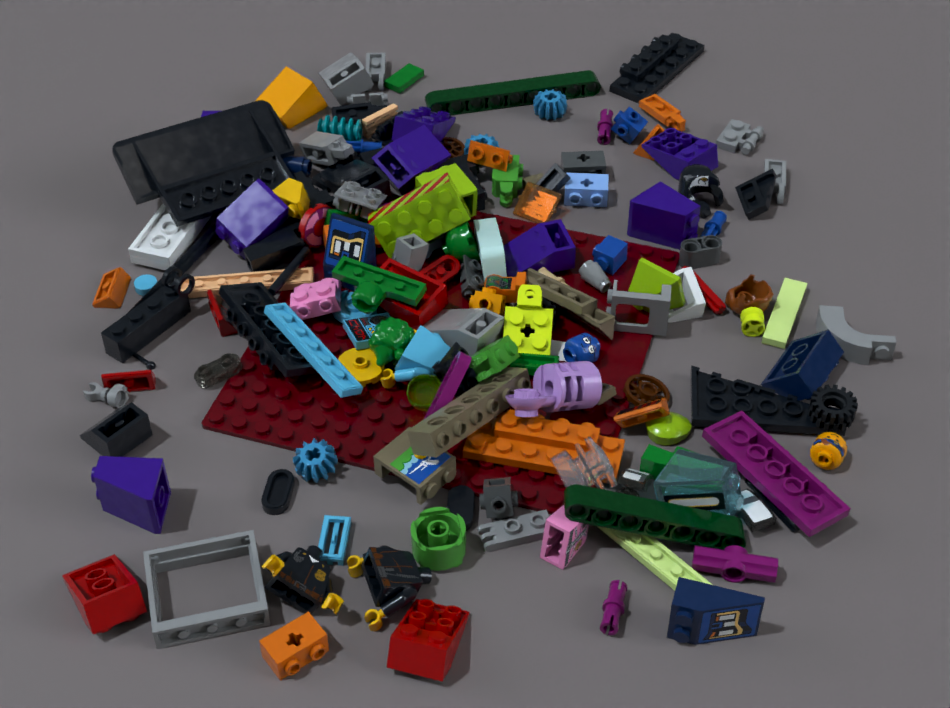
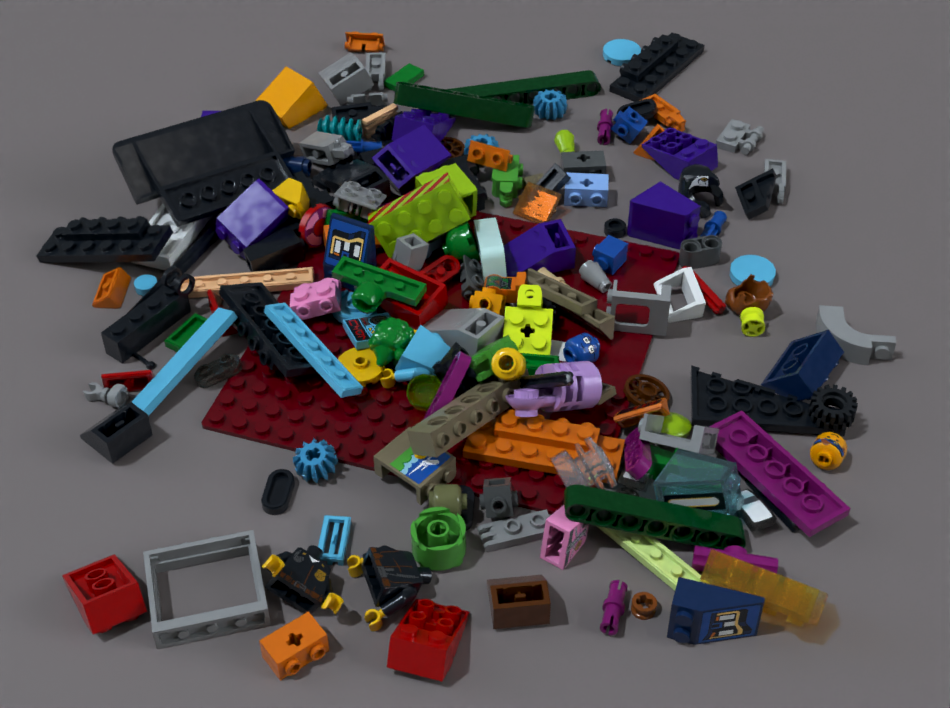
dark purple slope [91,456,171,534] -> none
black bar [268,246,311,296] -> none
lime slope [628,258,686,313] -> none
yellowish green tile [762,278,807,349] -> none
none -> black plate [36,216,173,263]
none -> medium azure tile [132,307,238,416]
none -> green tile [164,313,207,352]
none -> orange hinge [345,31,385,53]
none -> dark green beam [393,82,535,128]
none -> olive head [429,484,467,516]
none -> reddish brown slope [487,574,551,629]
none -> yellow head [491,347,526,382]
none -> black axle [520,371,574,389]
none -> lime cone [554,130,575,153]
none -> medium azure tile [603,39,641,66]
none -> black tile [604,218,626,238]
none -> black tile [617,99,658,119]
none -> magenta beam [624,427,652,480]
none -> dark orange bush [631,592,657,620]
none -> light grey window [638,413,719,454]
none -> clear yellow wedge [699,549,829,627]
none -> medium azure tile [729,255,776,286]

